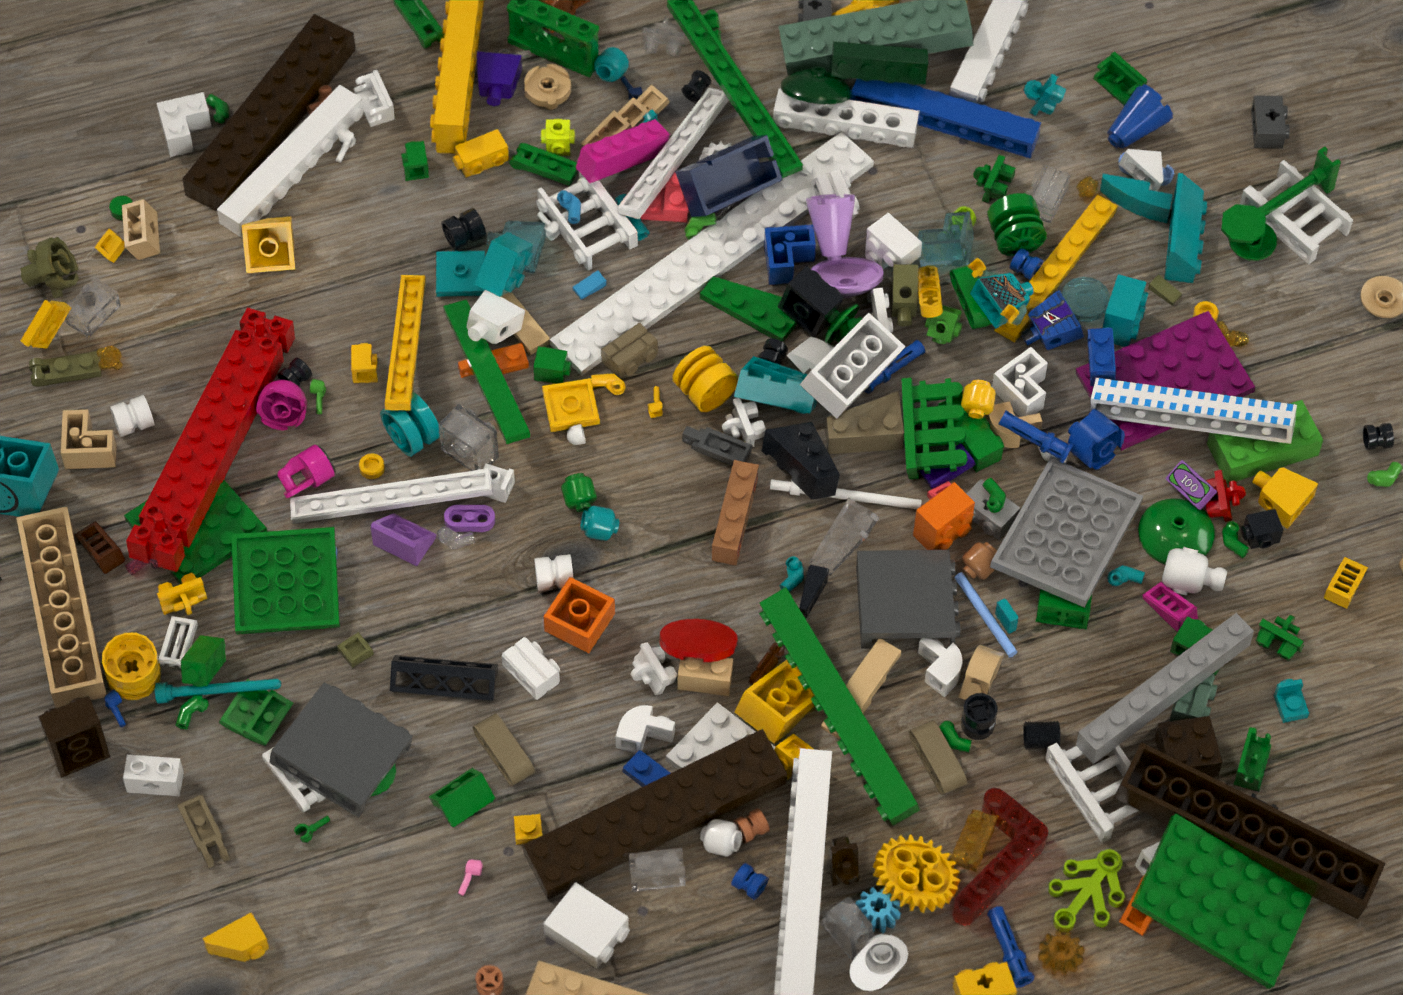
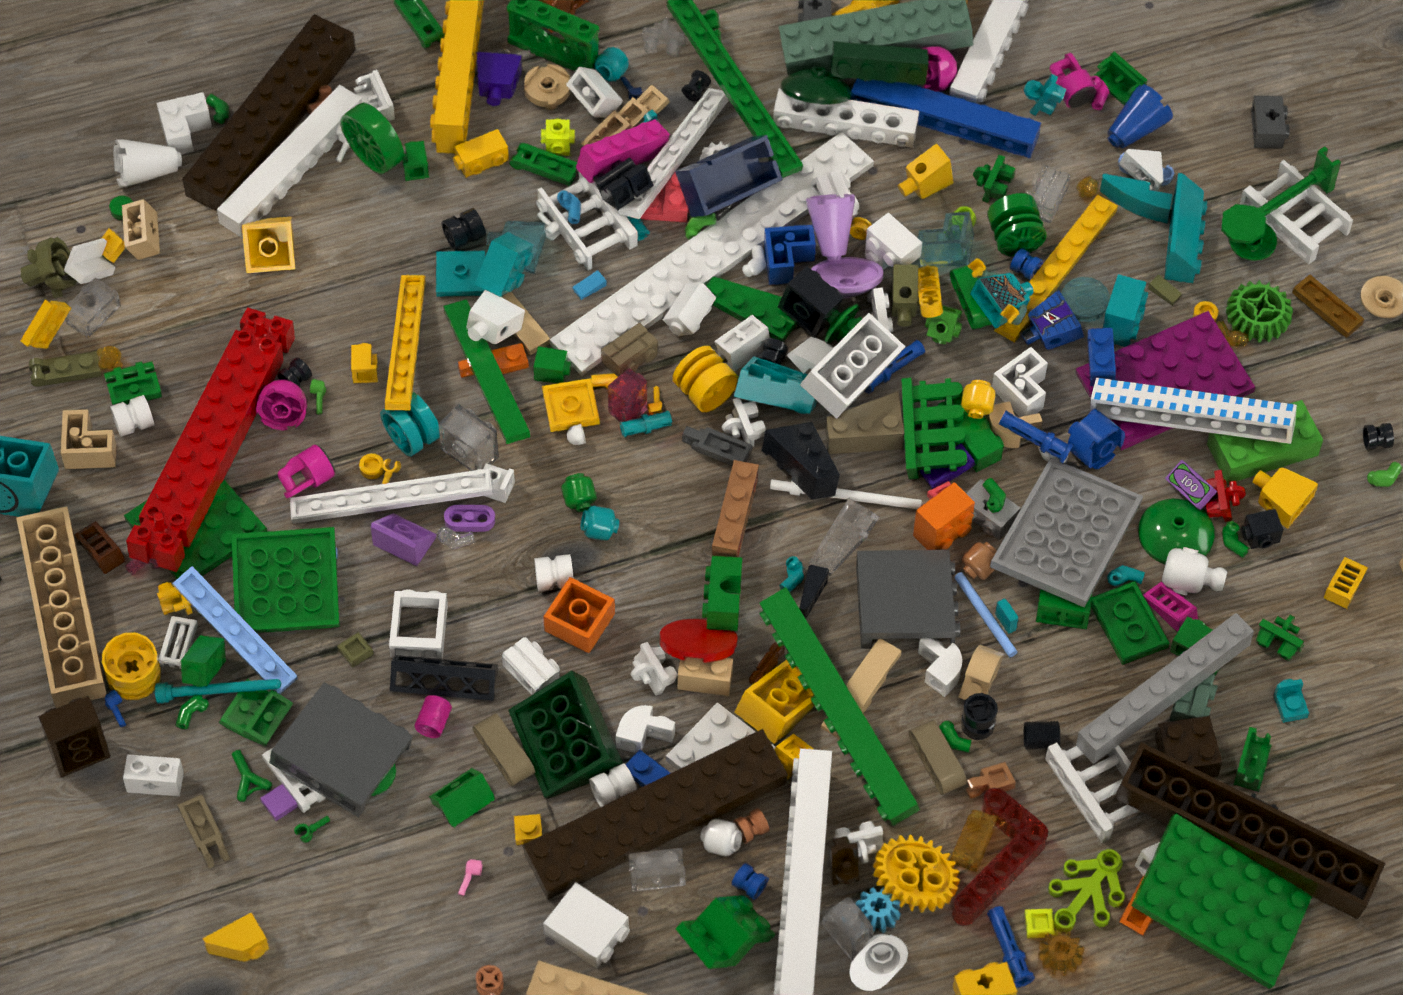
none -> white panel [64,238,115,284]
none -> green plate [104,361,162,406]
none -> white cone [114,139,182,187]
none -> light blue plate [173,566,298,694]
none -> green piece [231,750,272,802]
none -> medium lavender tile [260,784,298,821]
none -> green piece [340,102,404,174]
none -> yellow hand [382,458,401,484]
none -> white window [389,589,448,659]
none -> dark pink piece [414,695,452,738]
none -> dark green slope [508,670,623,799]
none -> white brick [566,67,623,118]
none -> white wheel [589,763,637,807]
none -> black hips [593,158,654,210]
none -> clear pink brick [608,368,647,422]
none -> teal pin [620,410,672,438]
none -> white brick [663,281,716,336]
none -> green bracket [675,895,776,969]
none -> green arch [702,556,742,631]
none -> white hinge [715,315,770,371]
none -> white arm [743,245,766,277]
none -> white hips [834,821,883,864]
none -> yellow bush [850,217,872,240]
none -> yellow torso [897,143,954,199]
none -> dark pink cylinder [920,46,957,92]
none -> medium nougat plate [966,762,1016,798]
none -> neon yellow tile [1024,909,1055,938]
none -> dark pink piece [1049,53,1097,108]
none -> dark pink arm [1091,76,1109,110]
none -> green tile [1091,581,1170,665]
none -> bright green gear [1226,280,1293,343]
none -> pearl gold plate [1292,274,1364,338]

